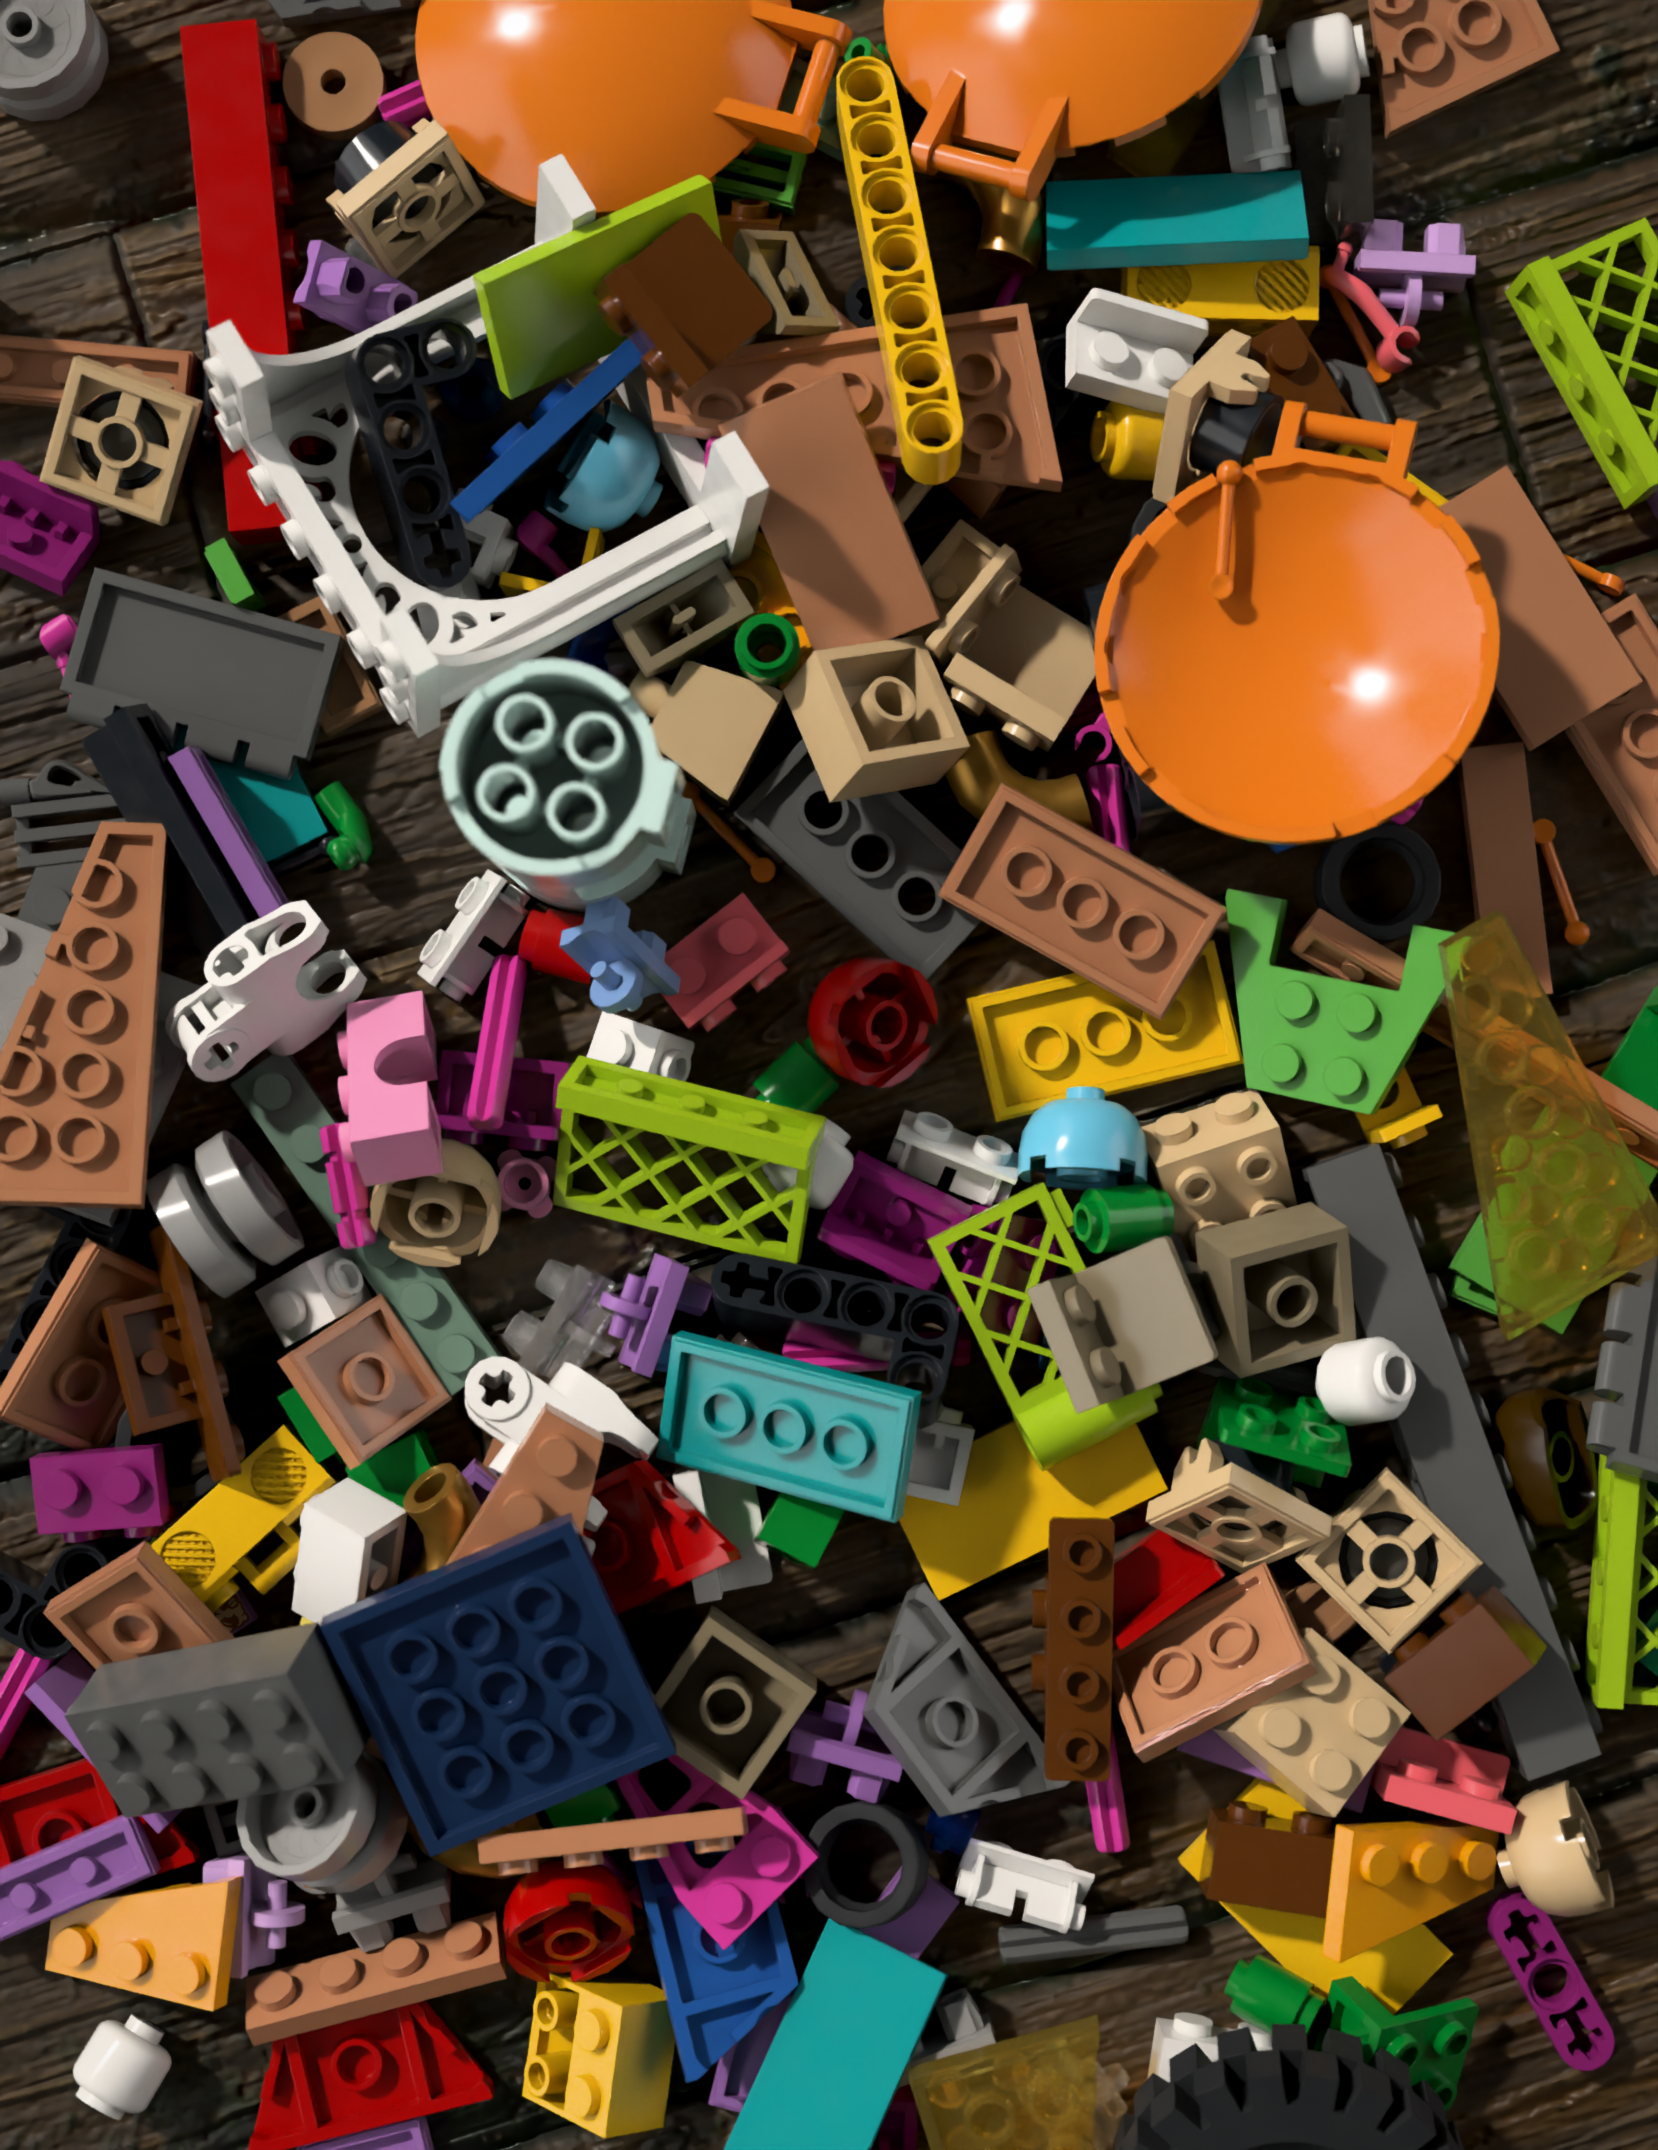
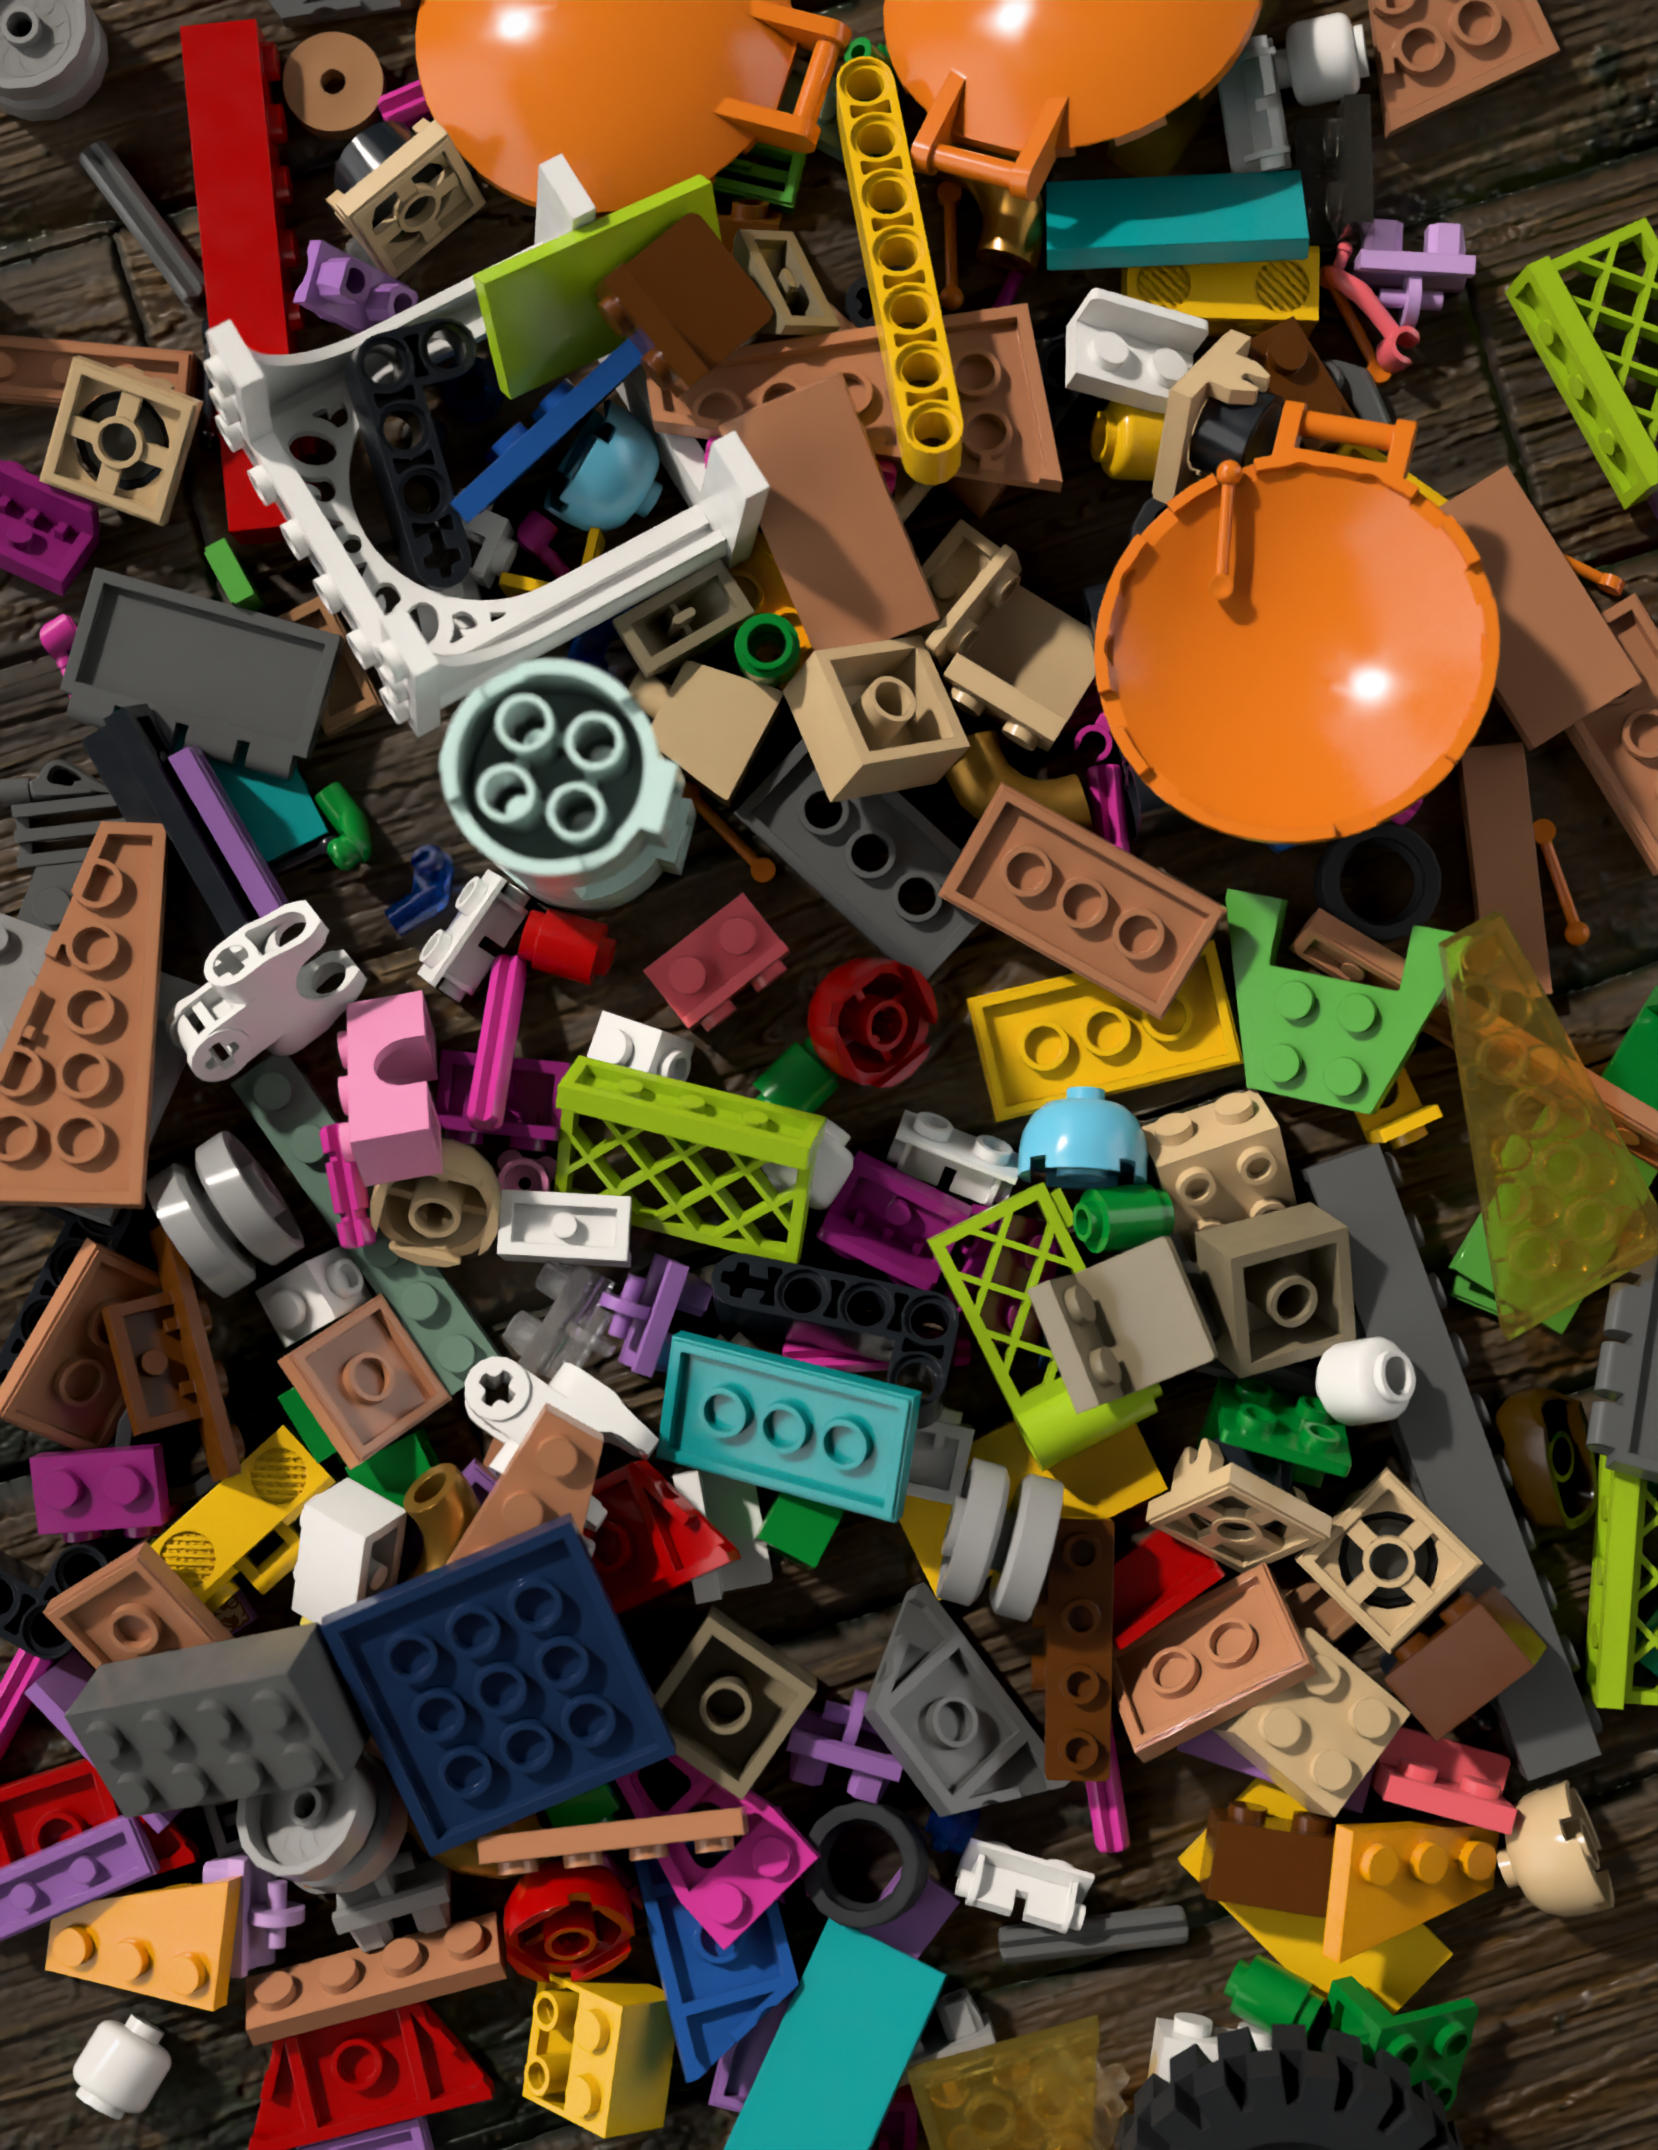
medium blue hips [559,897,681,1014] -> none
magenta beam [1486,1891,1615,2071] -> none
none -> dark grey axle [79,140,206,308]
none -> clear blue arm [384,844,455,937]
none -> white panel [497,1189,632,1268]
none -> light grey wheel [936,1457,1064,1622]
none -> orange hinge [937,180,964,311]

